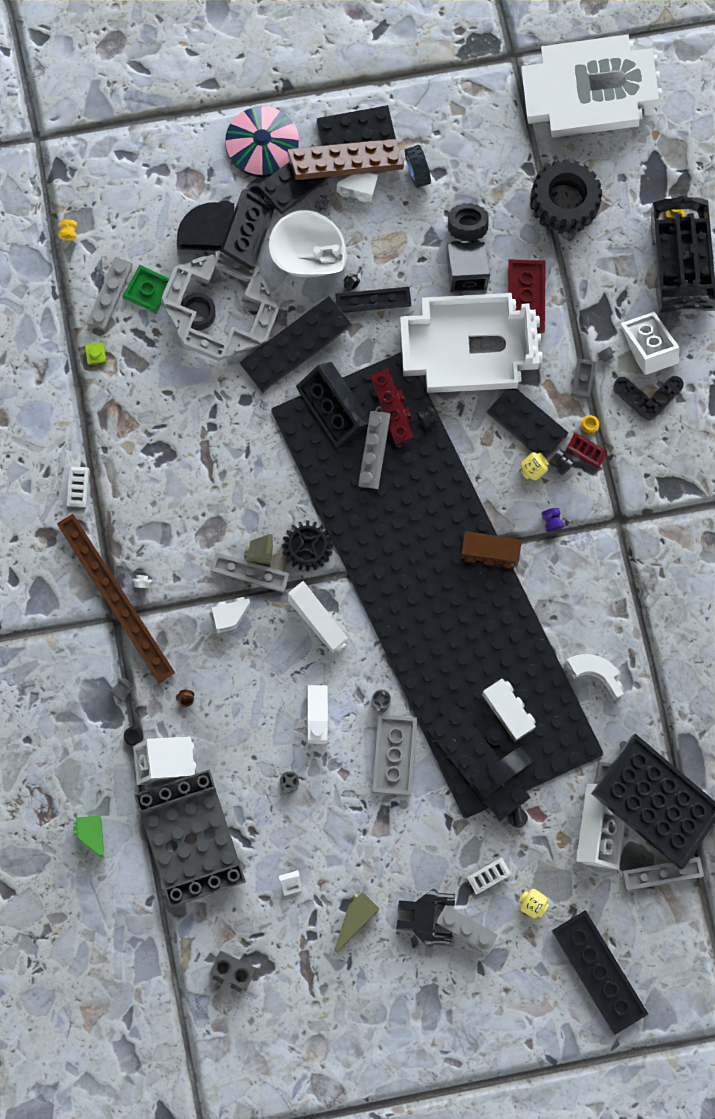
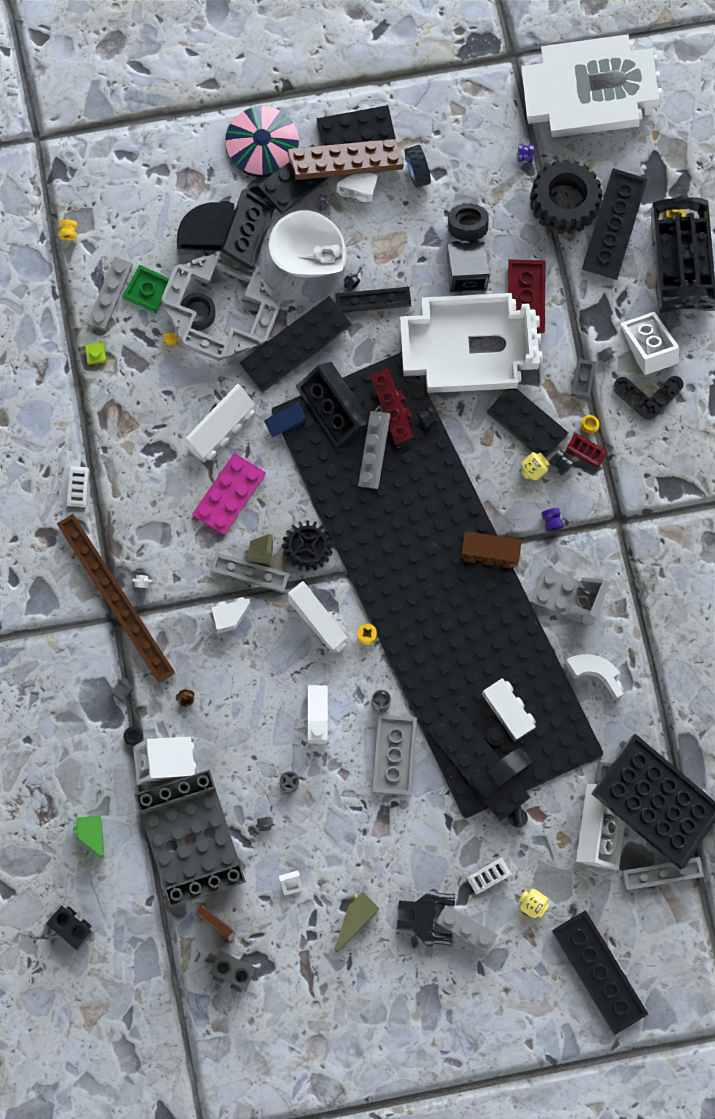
none -> black brick [46,905,93,951]
none -> yellow plate [161,333,179,346]
none -> white slope [186,384,255,463]
none -> dark pink plate [192,452,266,536]
none -> reddish brown tile [196,906,234,943]
none -> dark grey plate [255,817,275,831]
none -> dark blue slope [264,402,306,438]
none -> yellow wheel [357,624,377,645]
none -> dark purple wheel [517,144,534,163]
none -> light grey bracket [530,567,610,626]
none -> black plate [582,168,648,280]

